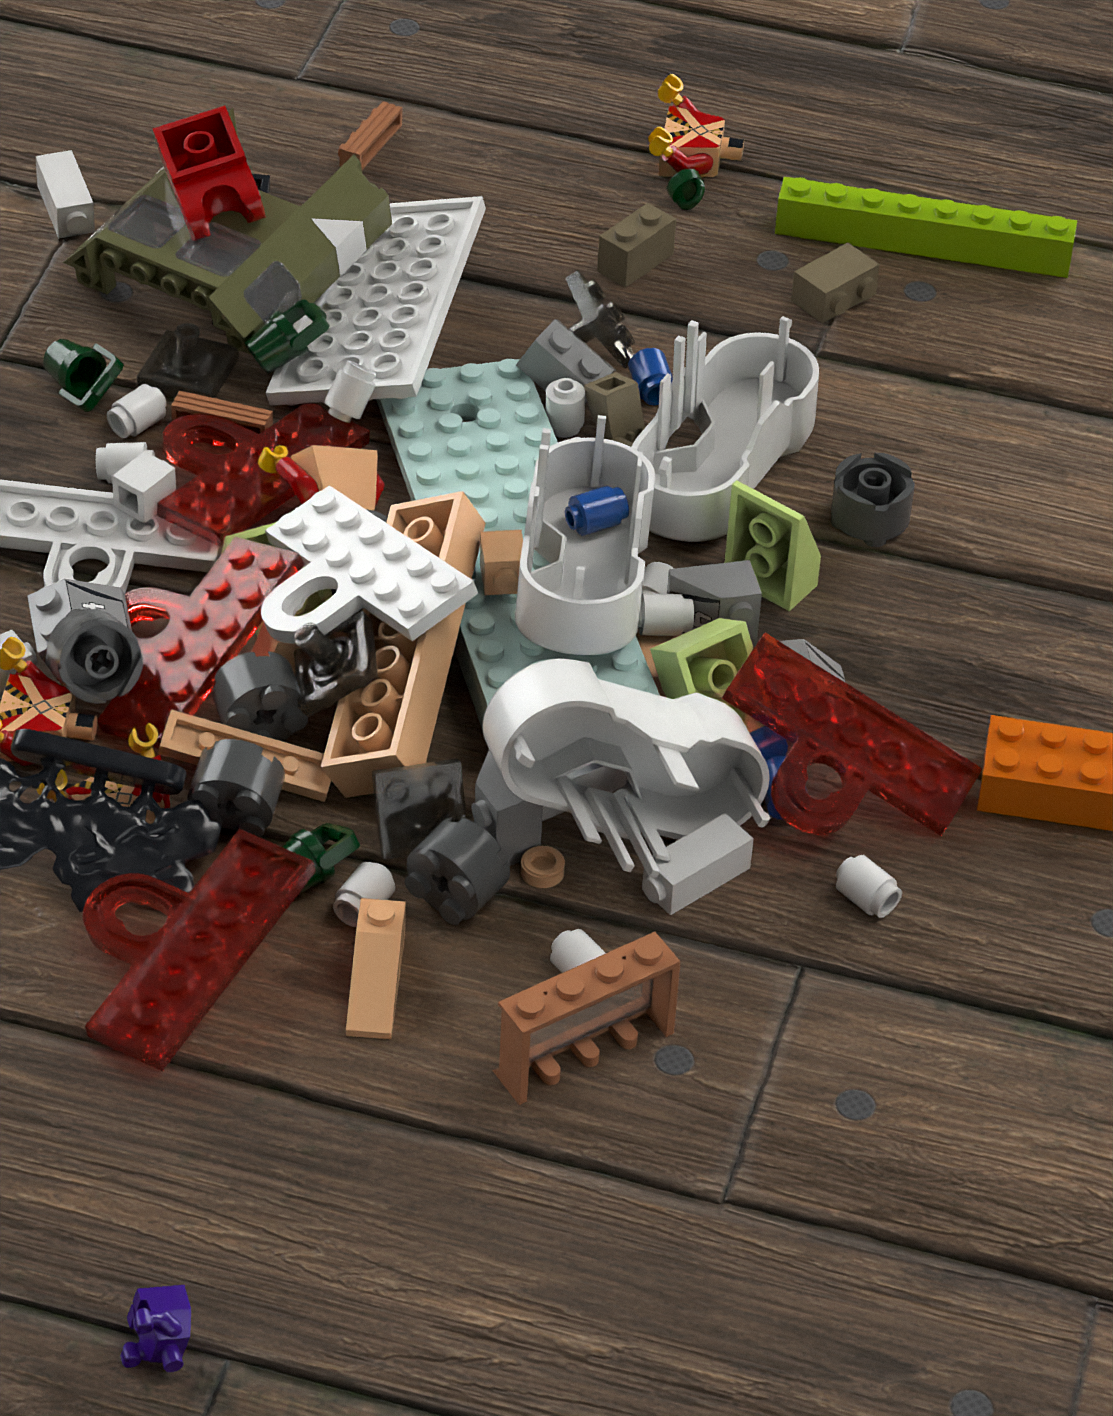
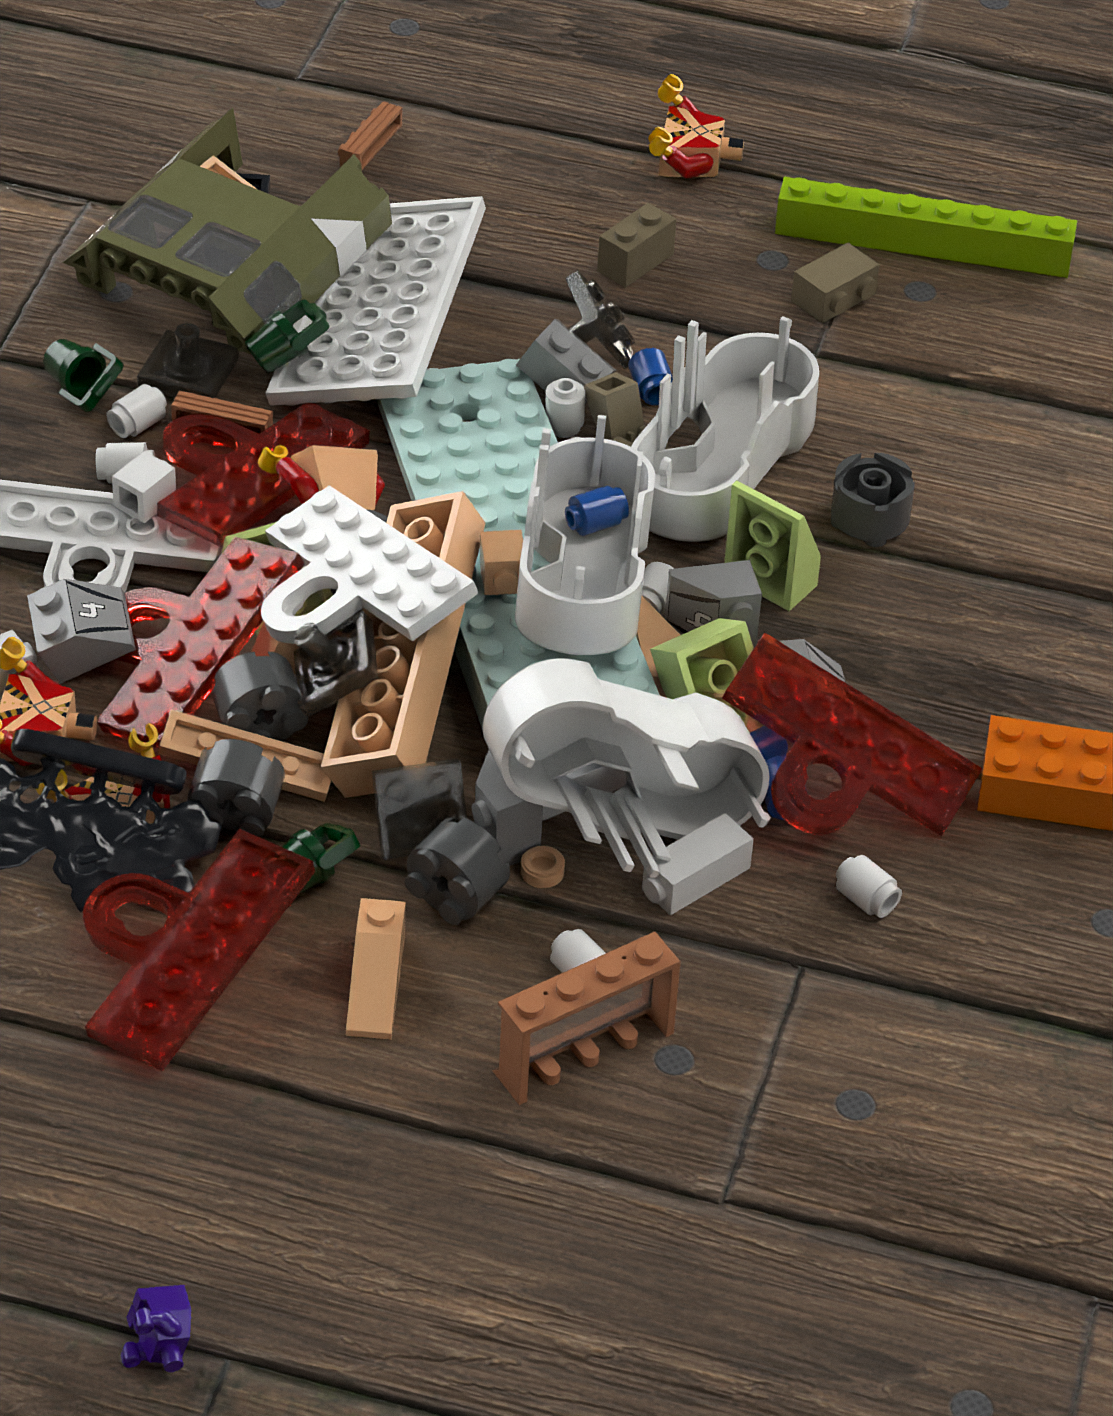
white brick [35,150,95,239] -> none
dark grey brick [46,609,143,704] -> none
red brick [153,105,266,241] -> none
white brick [324,360,376,423] -> none
white brick [333,862,395,927] -> none
white brick [638,593,694,636] -> none
dark green tile [666,169,705,210] -> none

